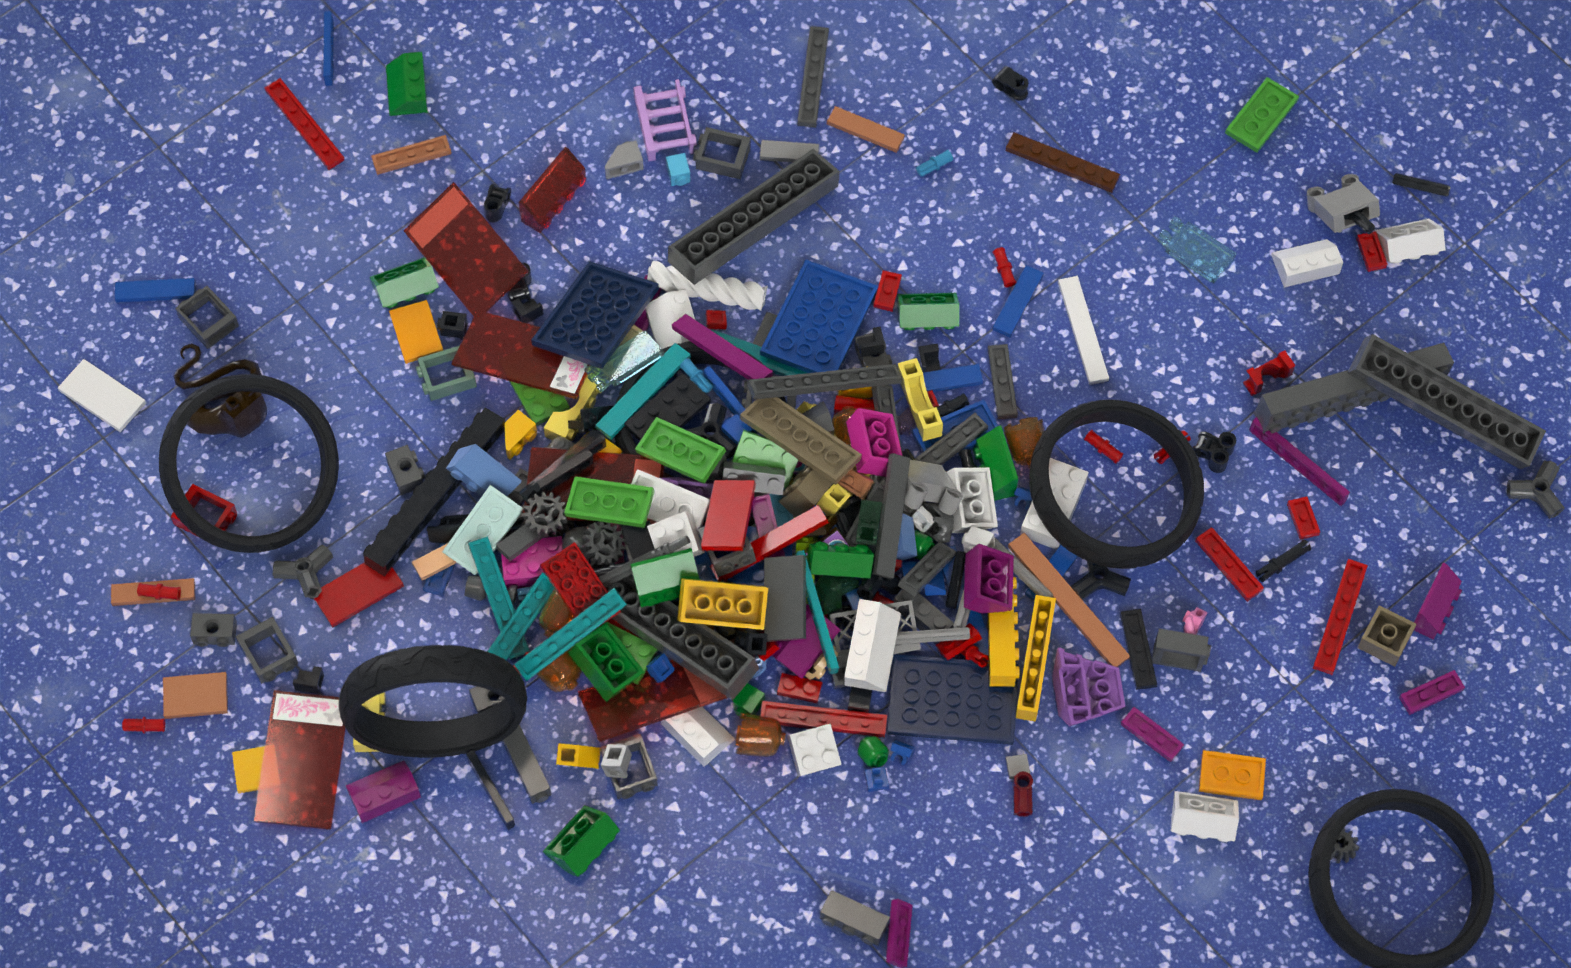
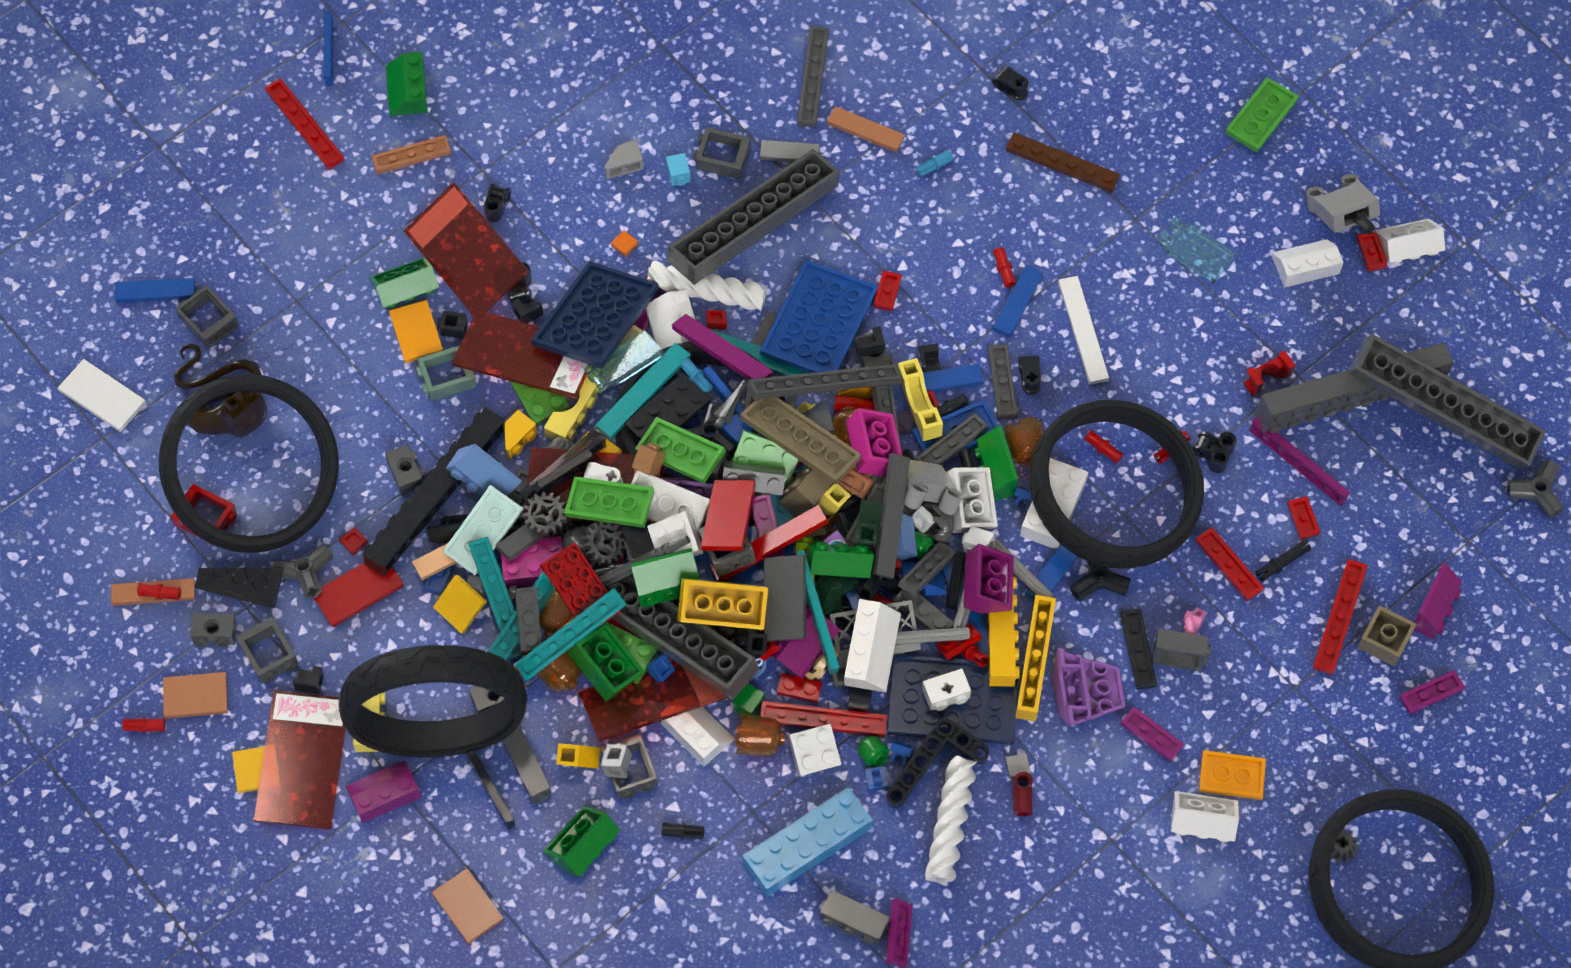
clear red slope [519,147,586,233] -> none
black bracket [568,405,613,433] -> none
lavender fence [634,79,697,162] -> none
slope [897,293,959,330] -> none
nougat tile [1008,533,1130,667] -> none
black axle [1392,173,1450,196] -> none
none -> black wing [194,568,284,608]
none -> red tile [339,527,368,556]
none -> nougat tile [432,868,504,945]
none -> yellow tile [433,575,487,634]
none -> dark grey brick [515,587,542,654]
none -> white piece [583,462,623,483]
none -> orange tile [611,230,639,257]
none -> medium nougat brick [632,442,666,476]
none -> black axle [662,822,705,840]
none -> dark grey piece [714,380,746,428]
none -> dark azure brick [742,787,873,897]
none -> black beam [886,718,989,808]
none -> white brick [922,669,971,711]
none -> white piece [925,756,977,886]
none -> black piece [1018,355,1041,395]

